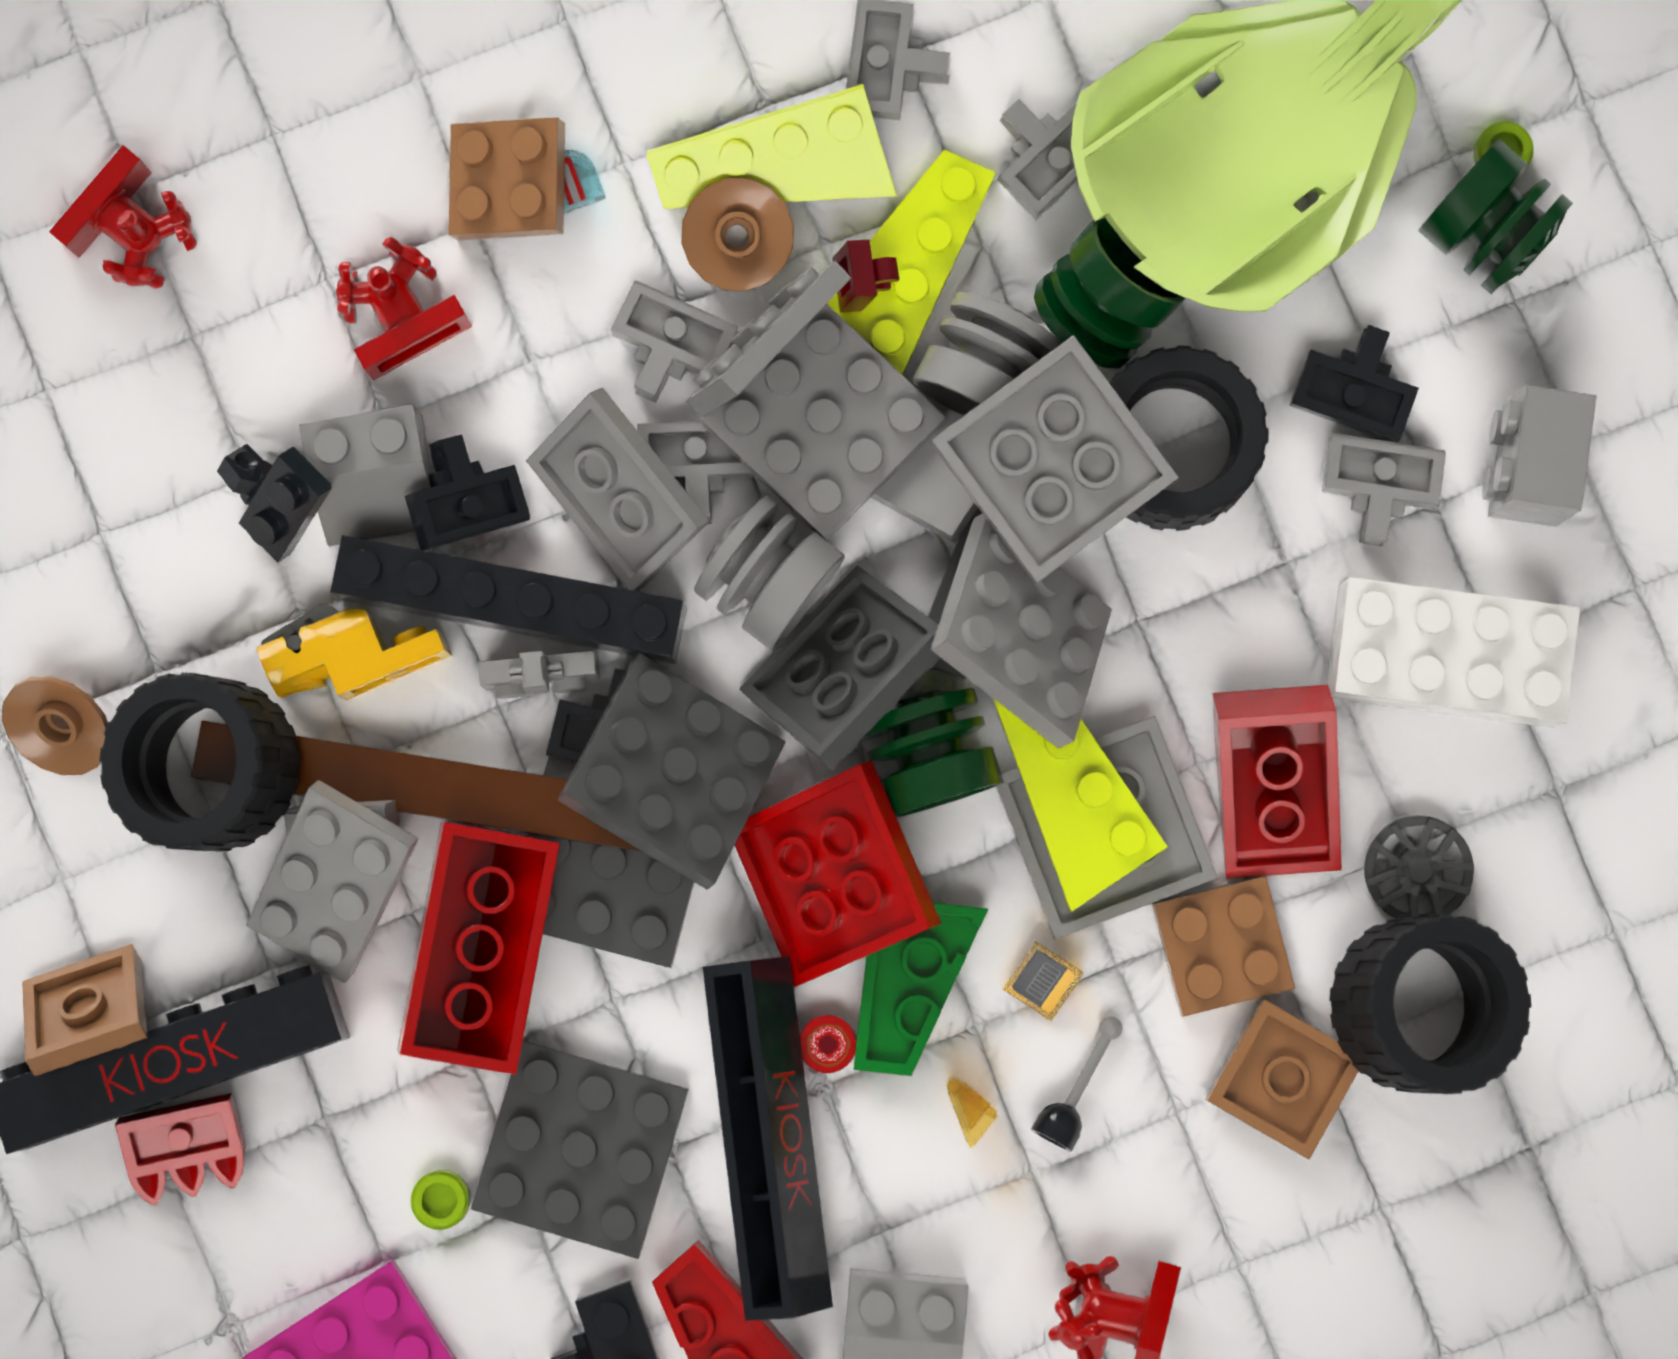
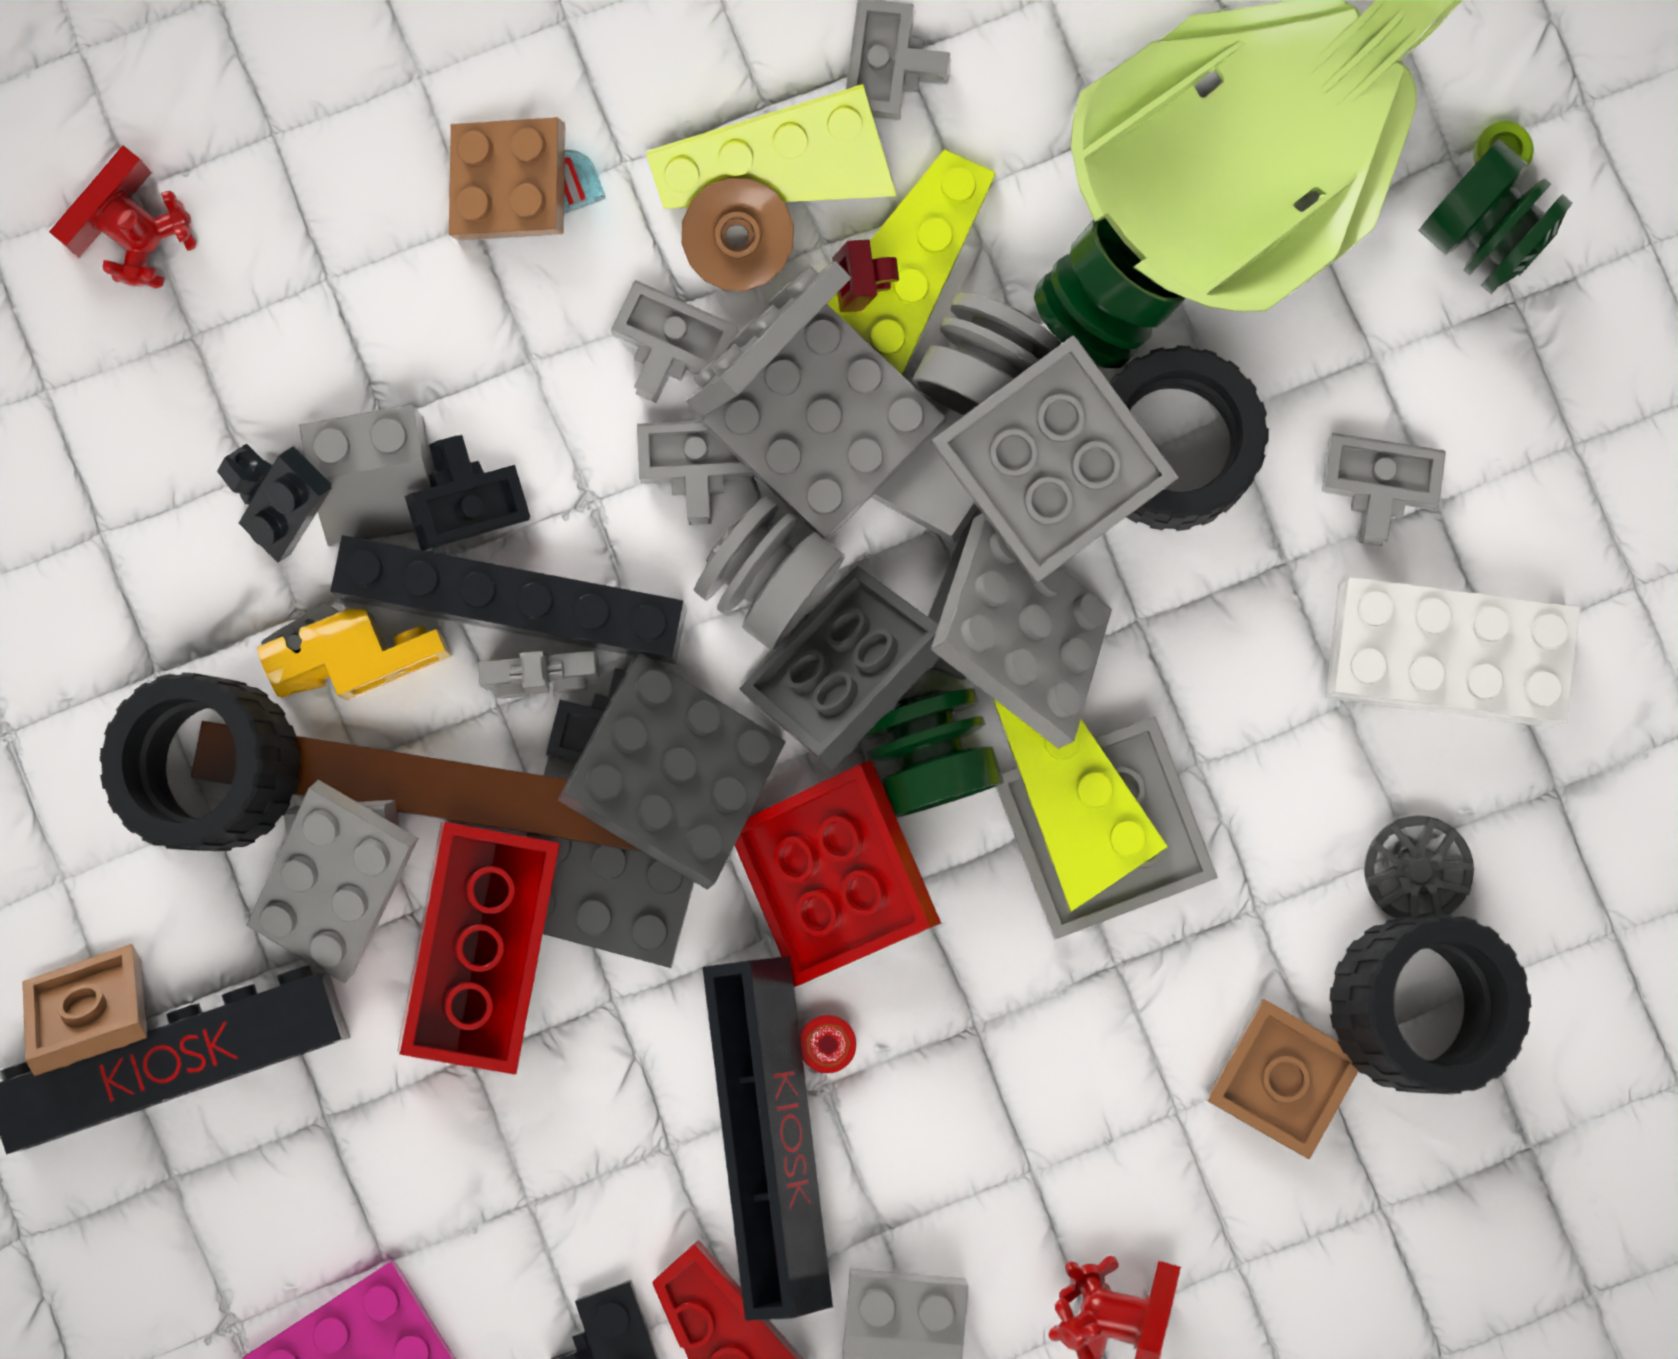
medium nougat dish [2,676,108,775] -> none
plate [115,1093,246,1206] -> none
red piece [336,237,473,381] -> none
lime tile [411,1170,471,1230] -> none
dark grey plate [471,1040,689,1259] -> none
light grey plate [526,387,710,591] -> none
green wing [853,902,988,1076] -> none
clear yellow slope [946,1075,998,1149] -> none
light grey hinge [997,99,1078,221] -> none
slope [1002,941,1084,1021] -> none
hinge [1030,1017,1123,1152] -> none
medium nougat plate [1152,876,1295,1017] -> none
red slope [1212,684,1342,878] -> none
black hinge [1289,325,1419,443] -> none
light grey brick [1482,385,1597,527] -> none

